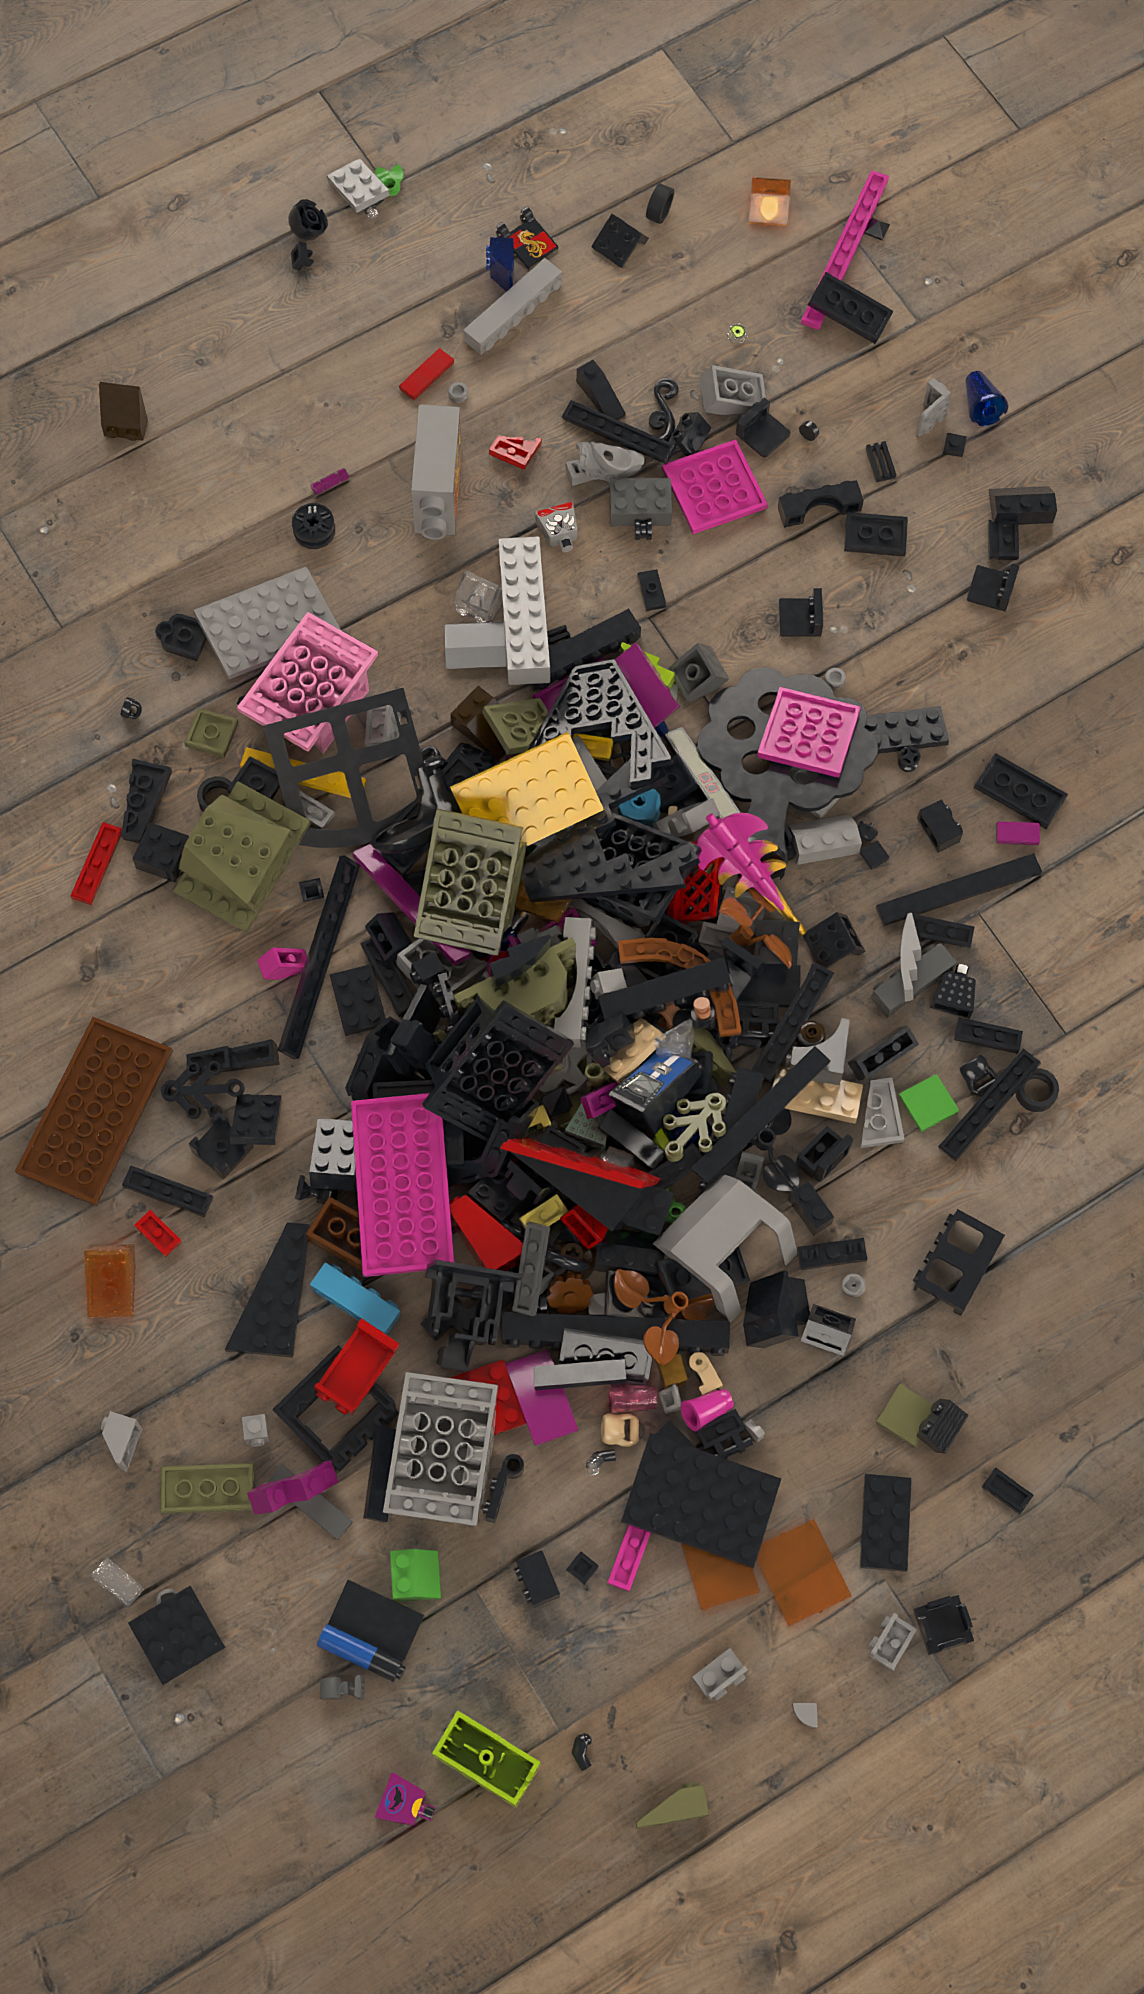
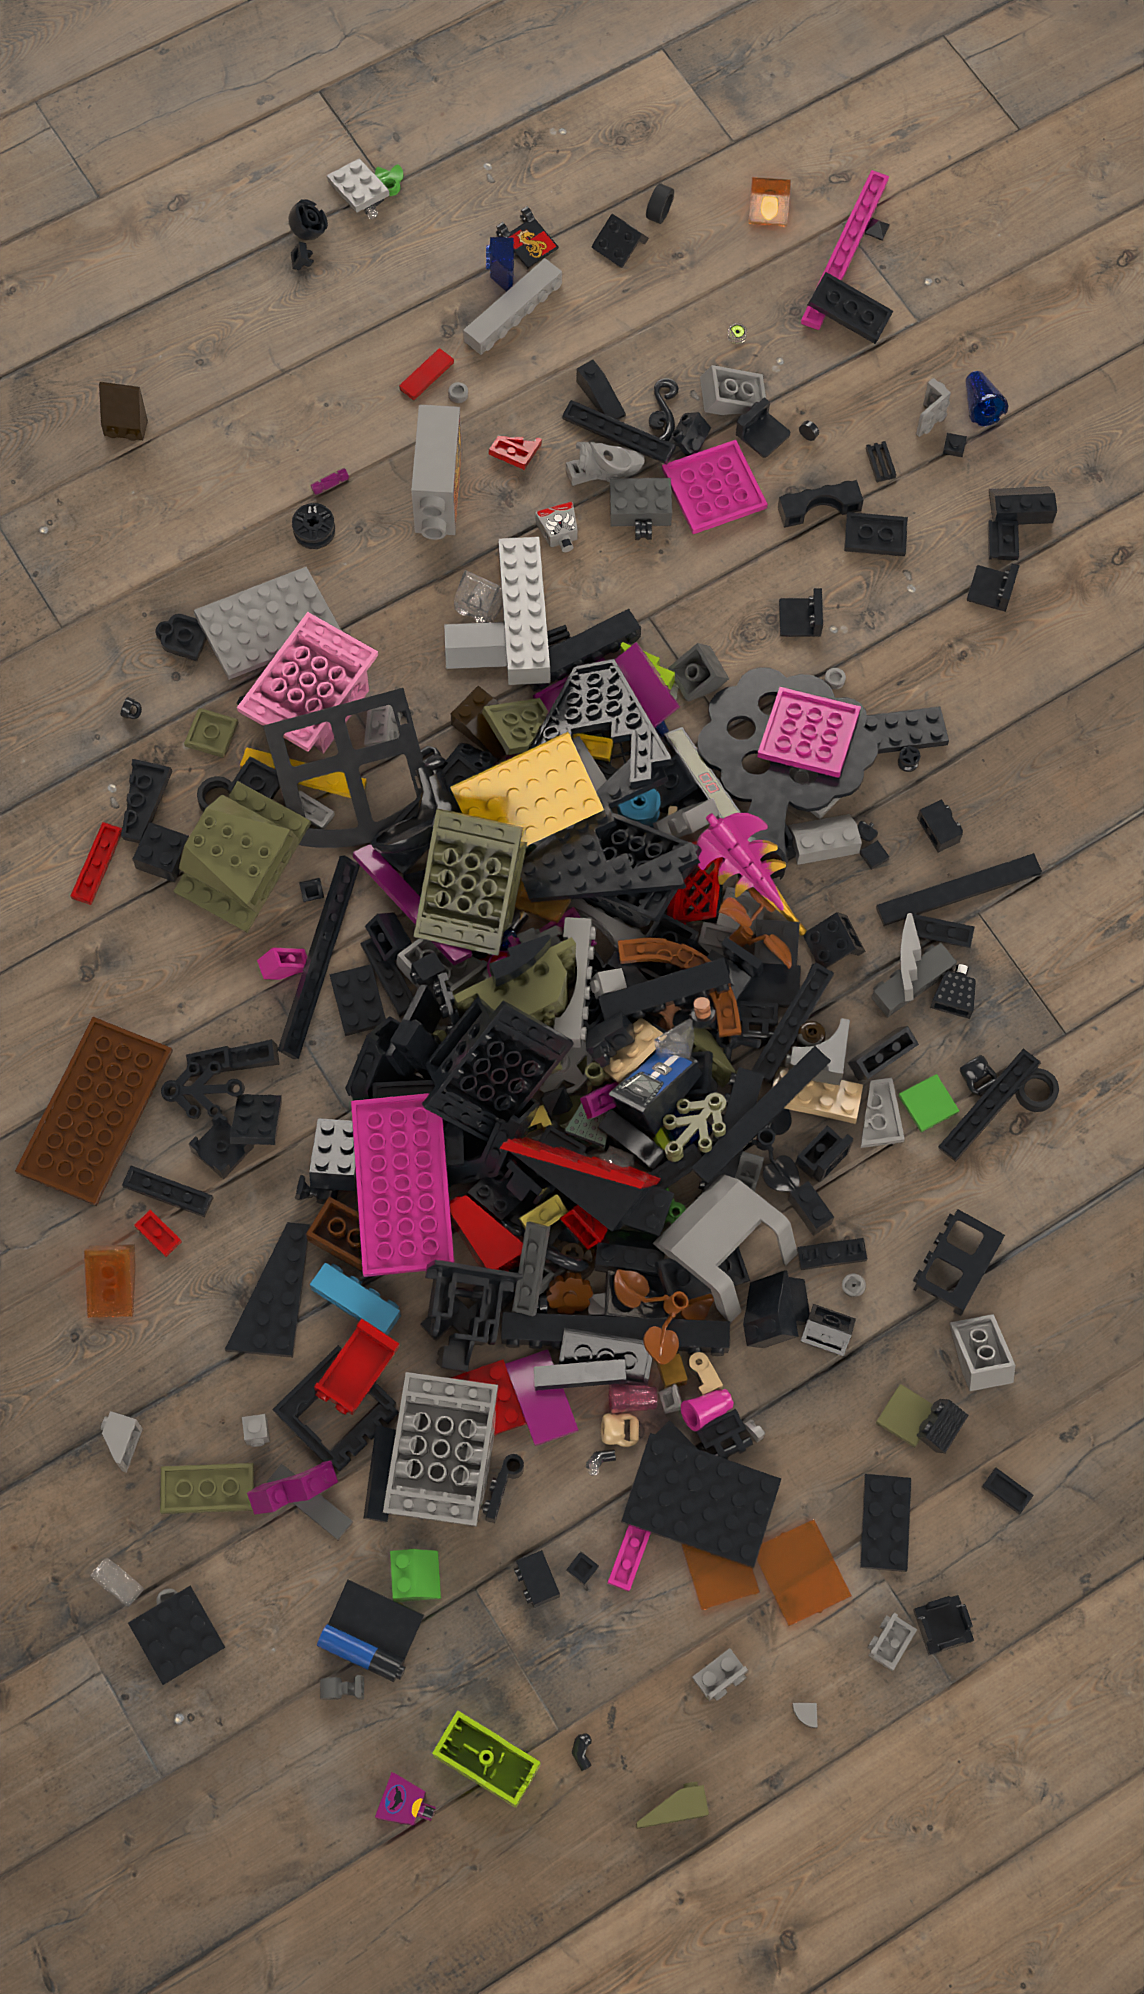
black plate [637,569,666,612] -> none
black plate [954,1017,1023,1054] -> none
black tile [974,753,1068,829] -> none
magenta tile [996,821,1040,845] -> none
none -> light grey slope [950,1314,1016,1391]

